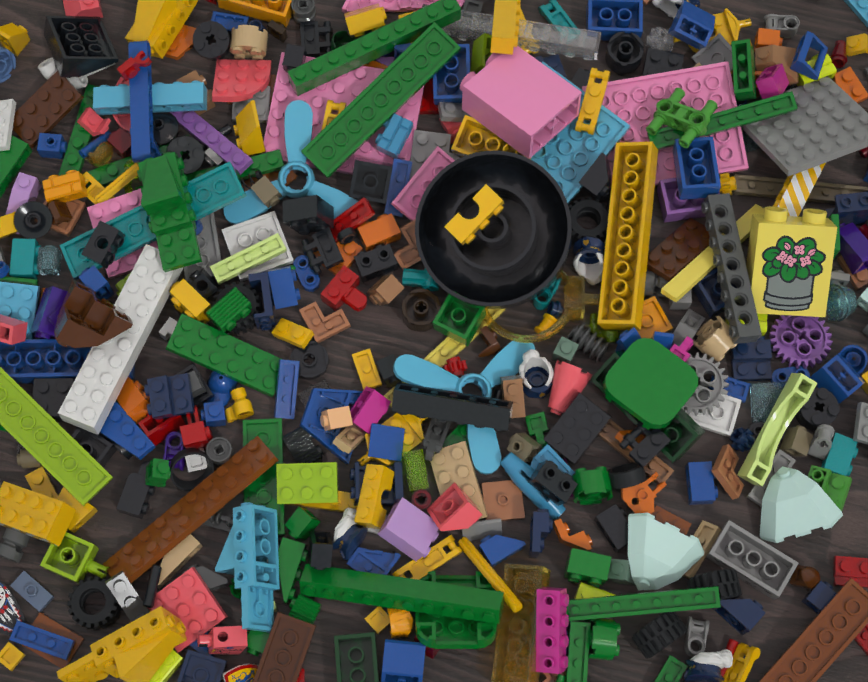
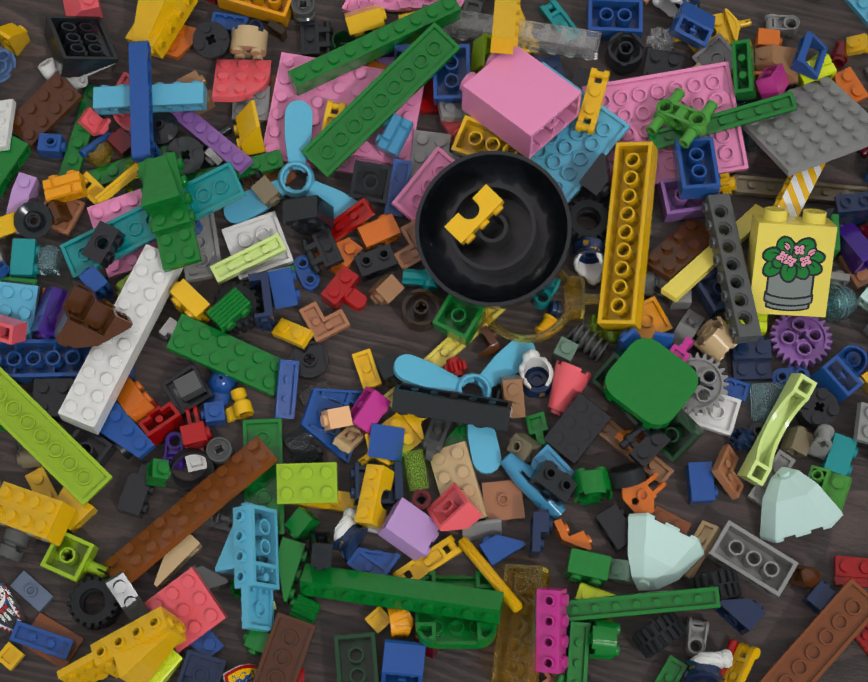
red plate [117,51,152,81] -> none
black piece [143,566,162,608] -> none
dark blue plate [144,373,195,420] -> none
black brick [189,268,218,300] -> none
coral torso [197,626,248,655] -> none
black brick [282,44,307,73] -> none
black tile [337,227,357,244] -> none

